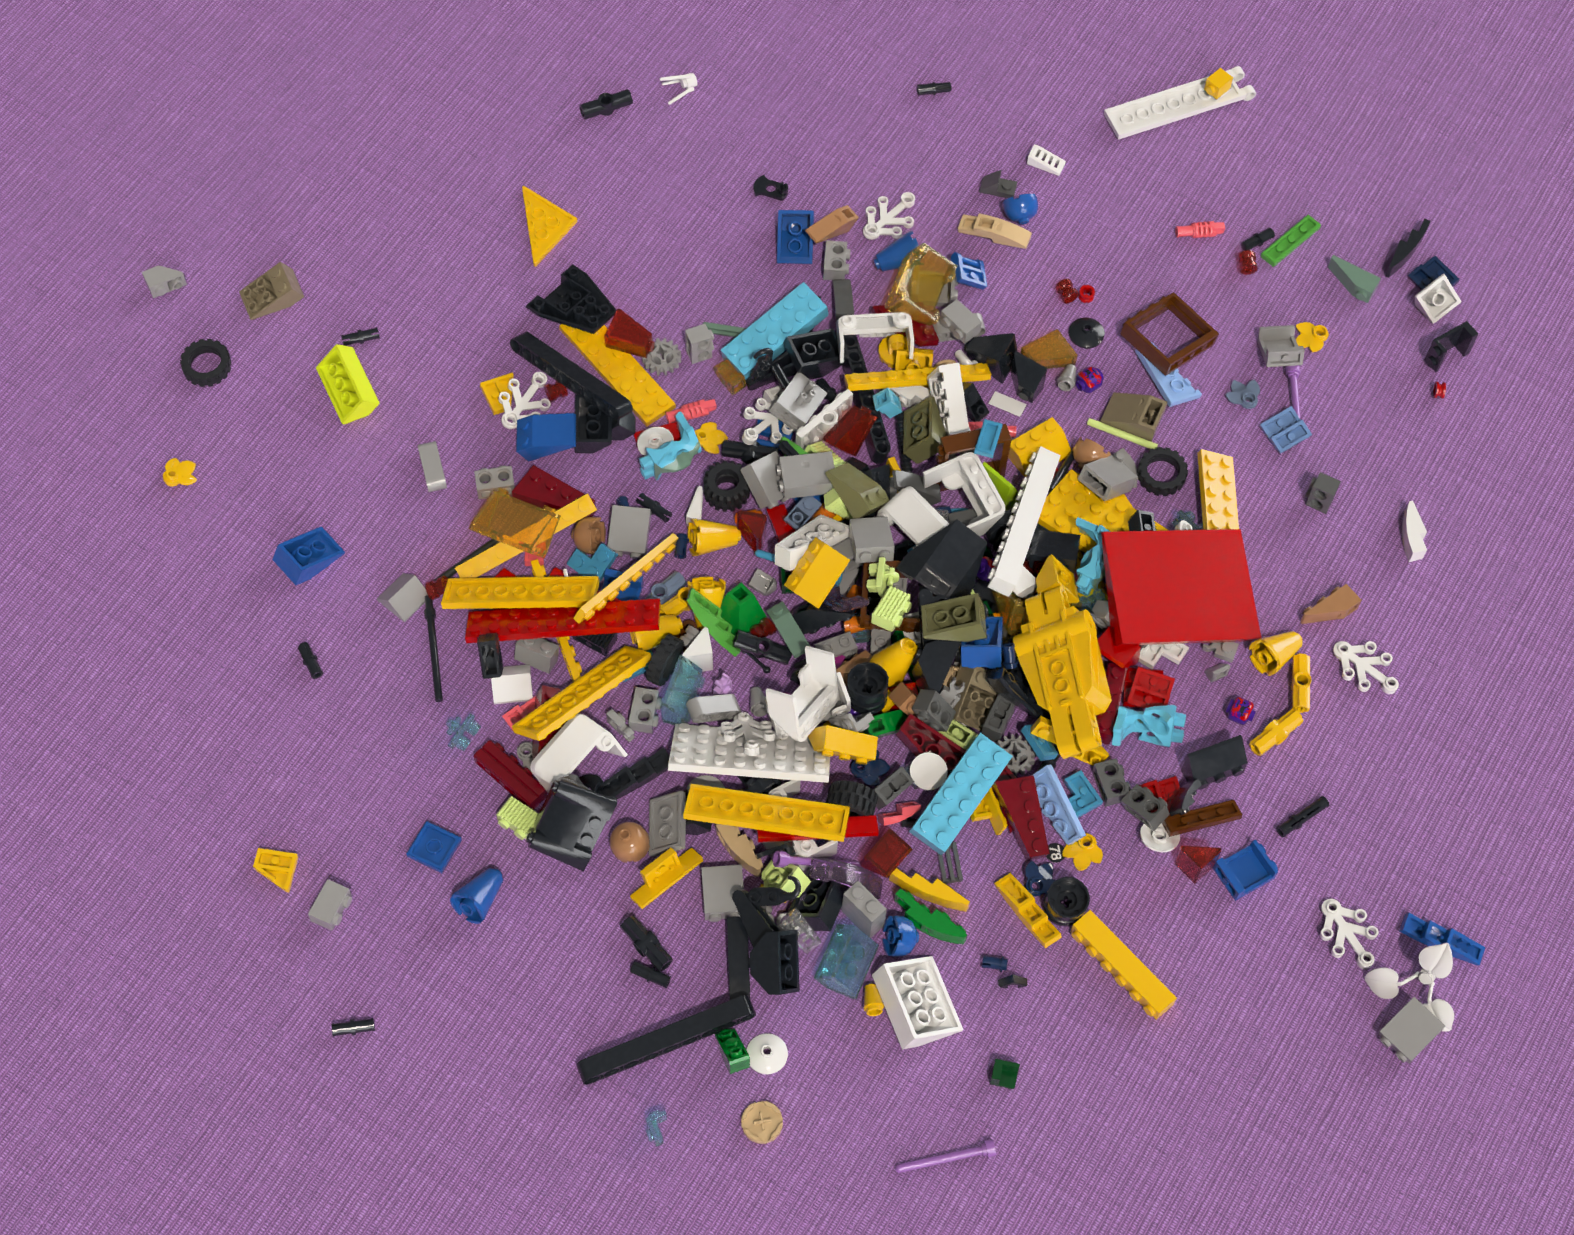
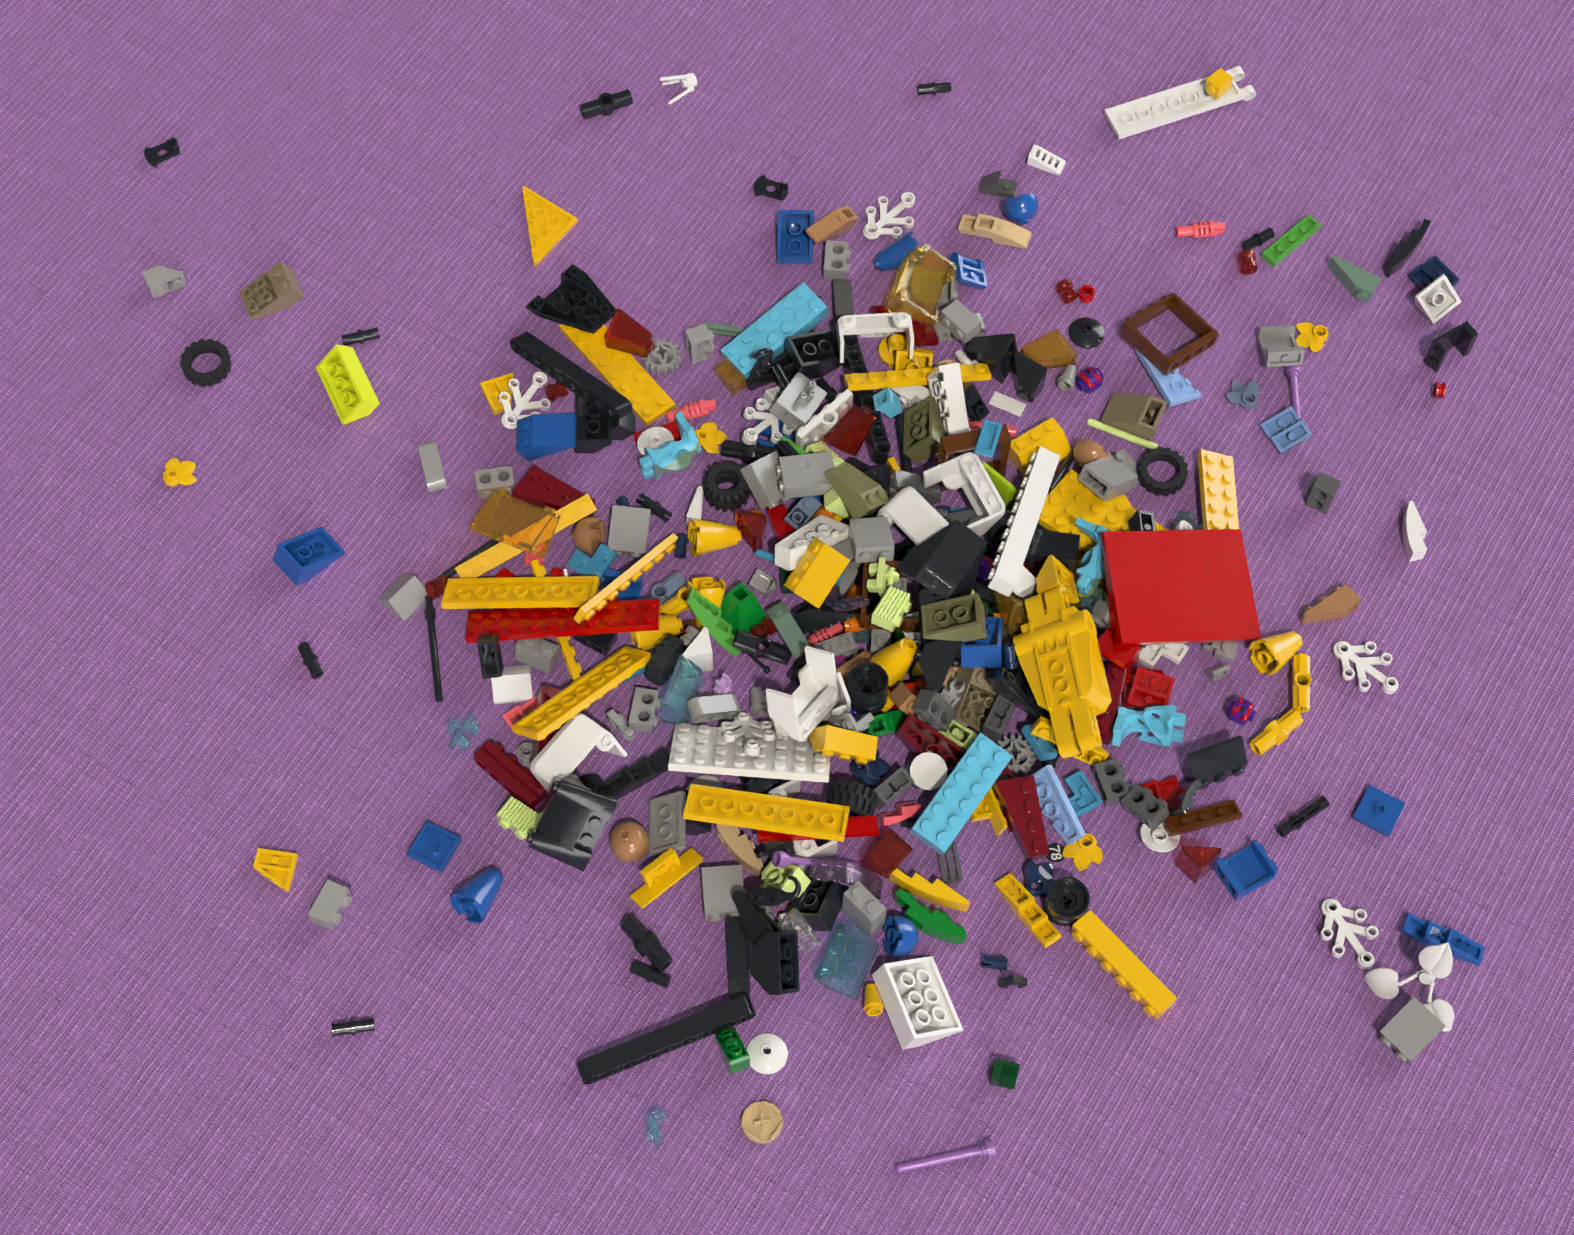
none -> black piece [144,138,180,168]
none -> coral hinge [799,622,844,658]
none -> blue plate [1352,785,1405,837]

